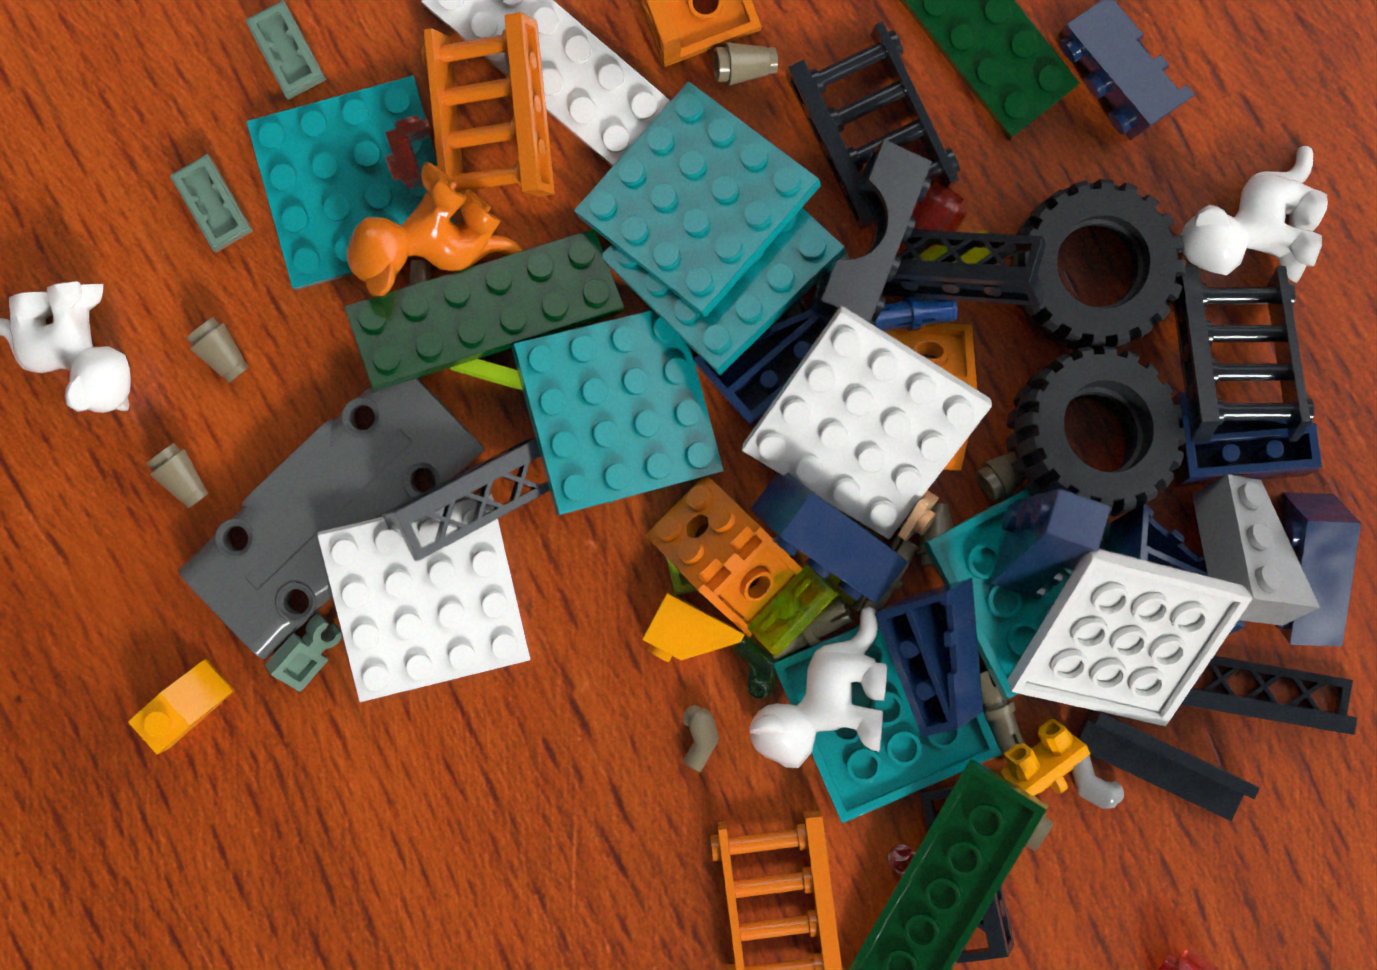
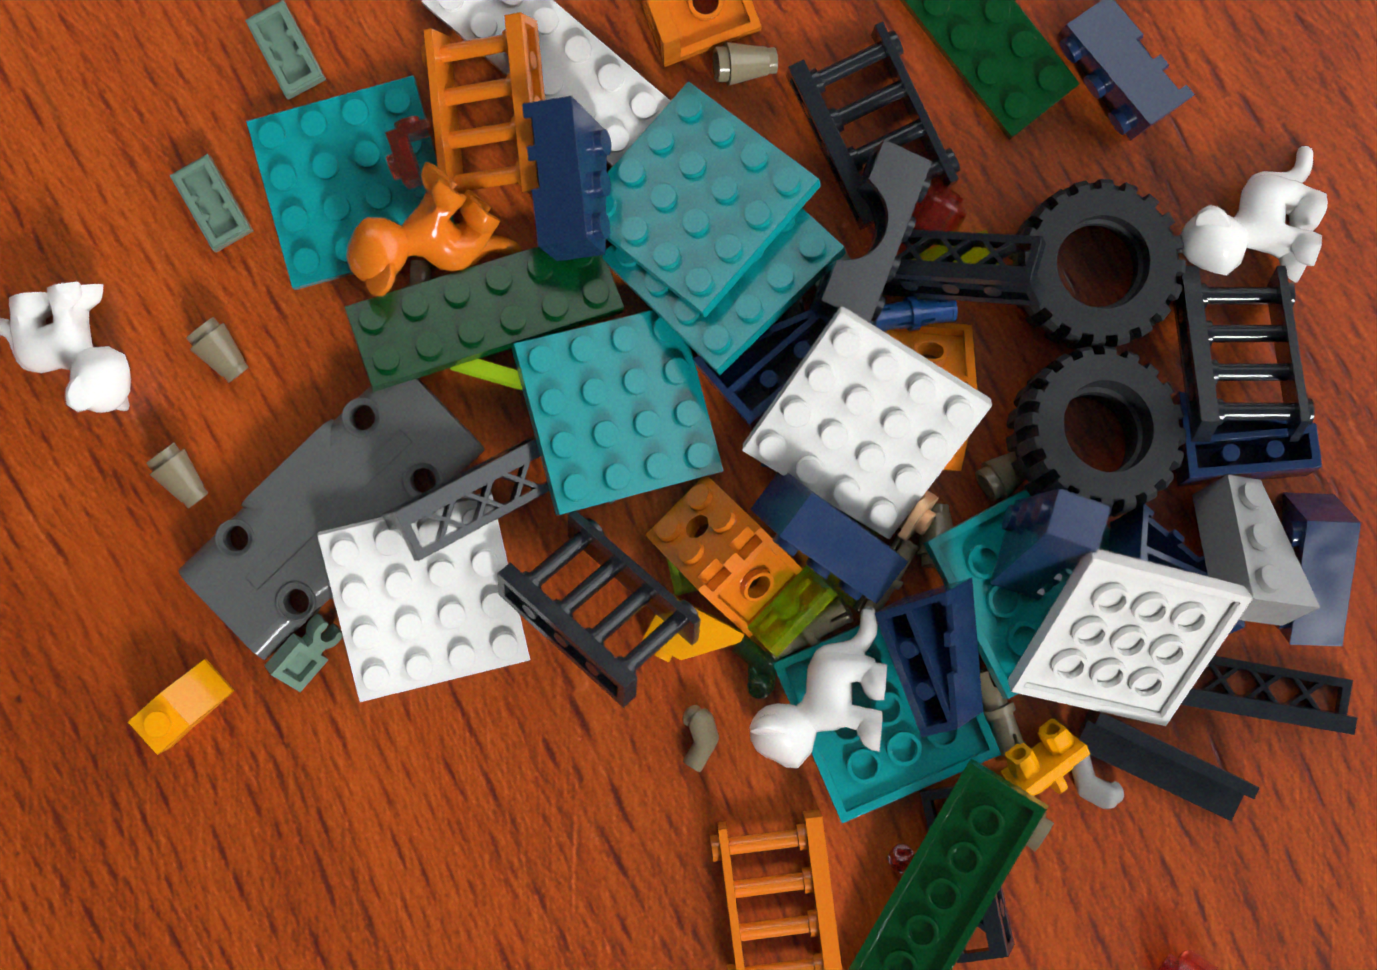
none -> black fence [497,511,701,708]
none -> dark blue wedge [522,96,612,261]

